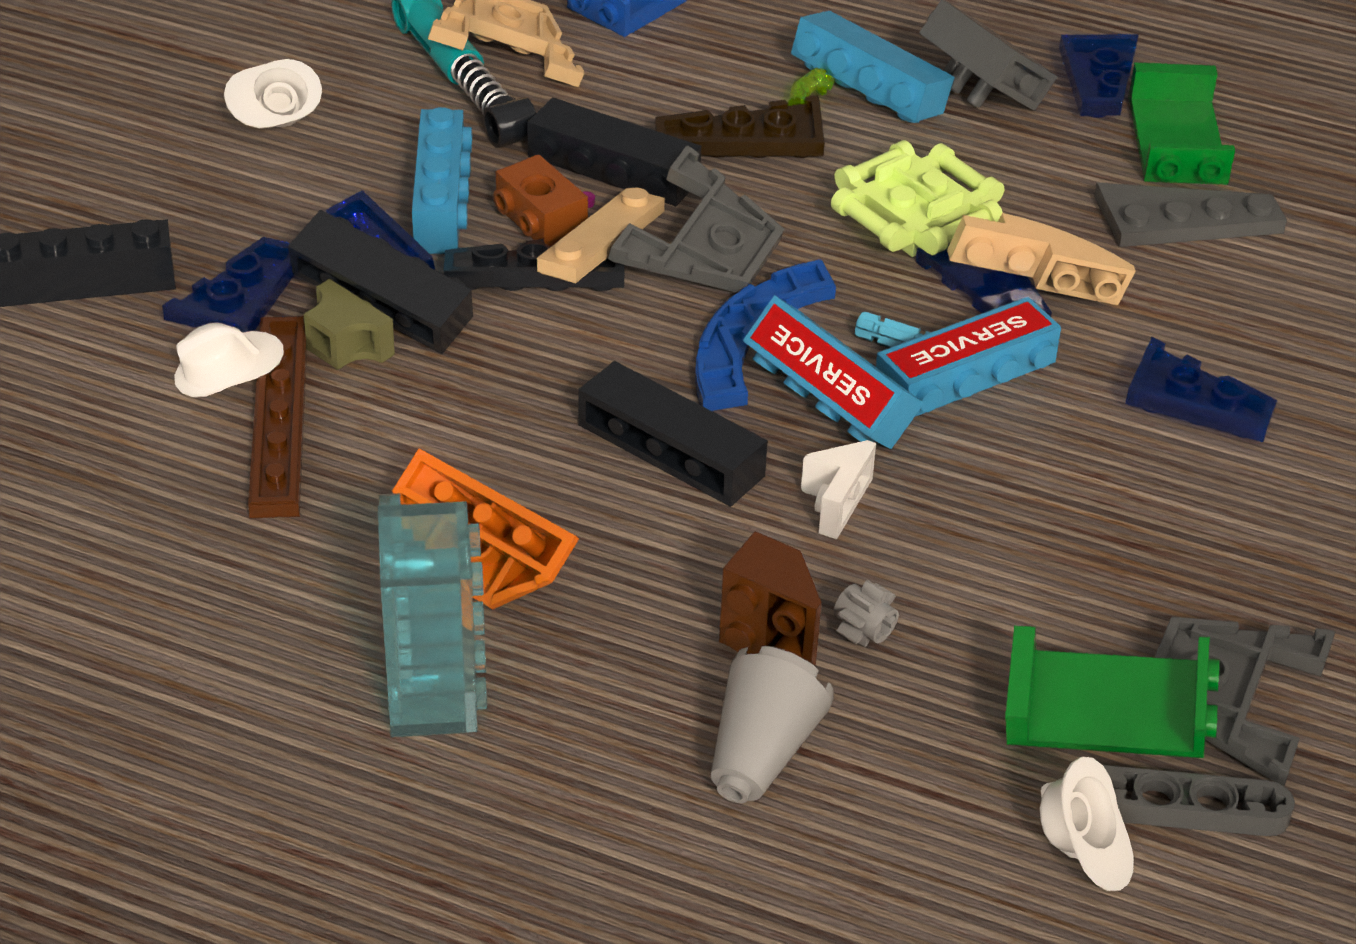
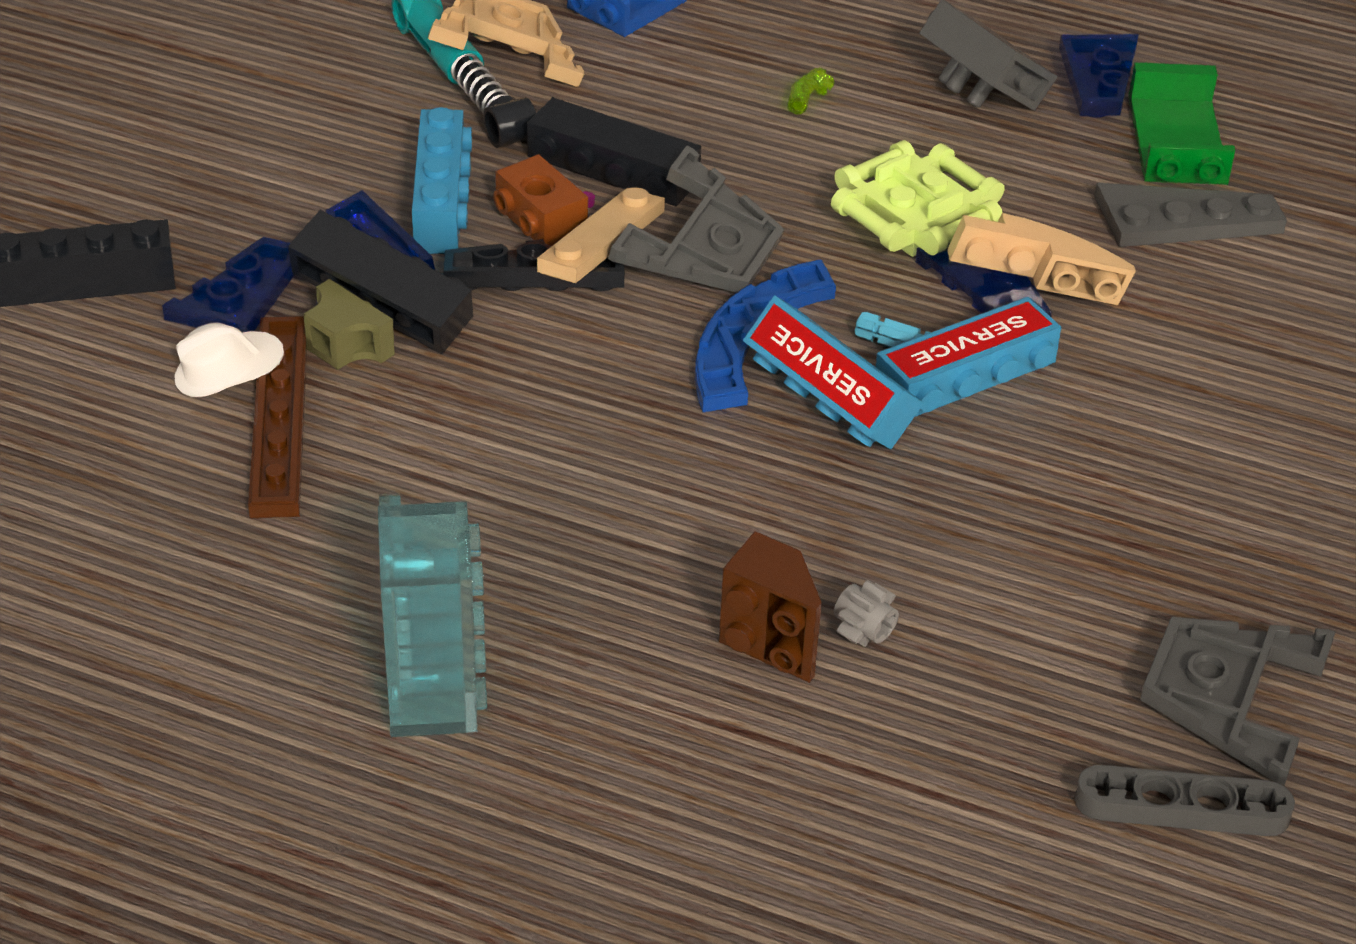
white piece [224,59,322,128] -> none
orange wedge [392,449,579,610] -> none
black brick [578,361,768,507] -> none
dark brown wing [655,95,825,158] -> none
light grey cone [710,646,834,804] -> none
dark azure brick [791,10,955,123] -> none
white slope [801,440,876,539] -> none
green panel [1005,625,1220,758] -> none
white piece [1040,757,1134,891] -> none
clear blue wing [1125,337,1277,442] -> none

